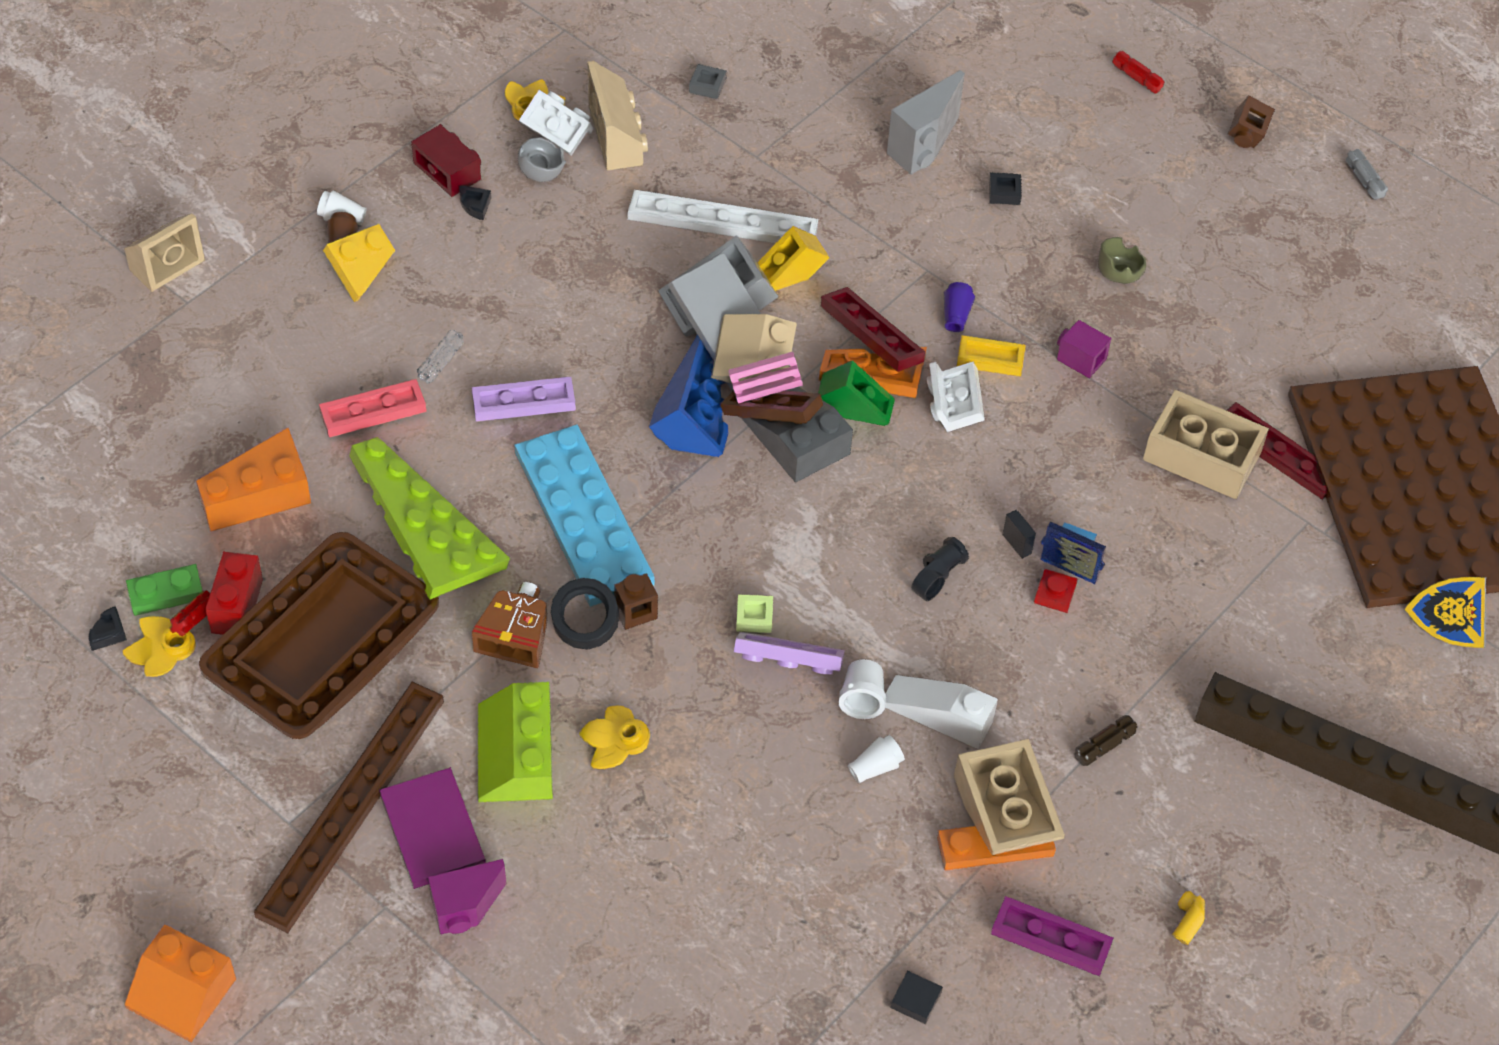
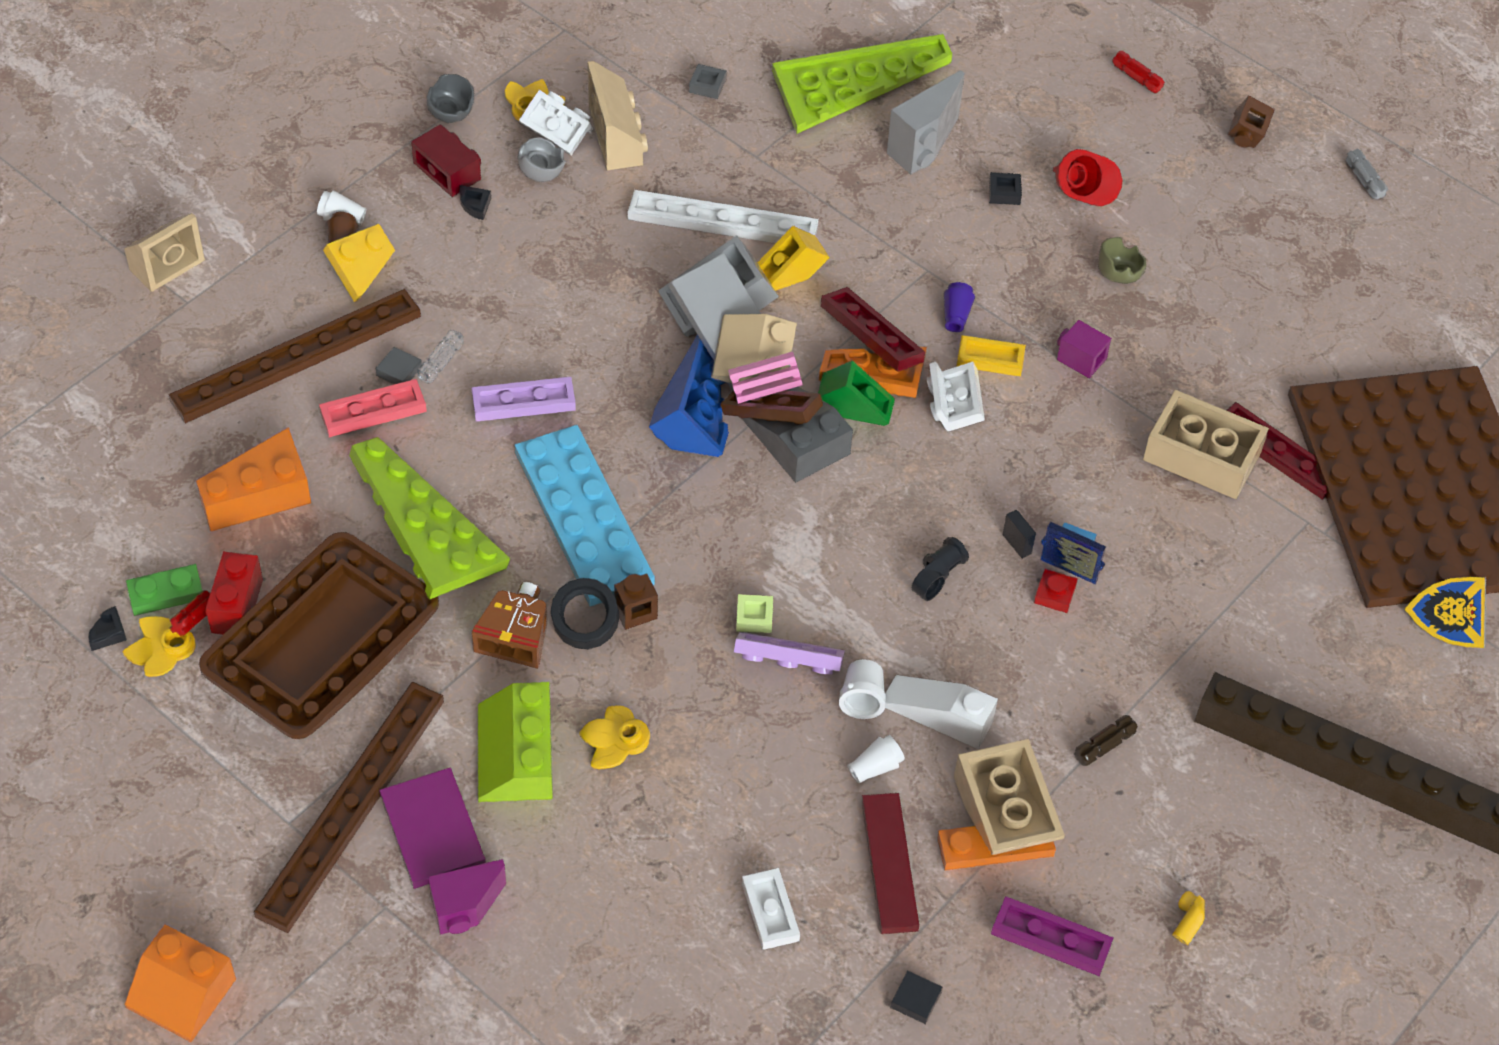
none -> reddish brown tile [169,289,421,424]
none -> dark grey tile [375,347,422,384]
none -> dark grey hair [427,74,475,123]
none -> white plate [742,868,800,950]
none -> lime wing [772,34,952,134]
none -> dark red tile [862,793,920,934]
none -> red piece [1052,149,1123,206]

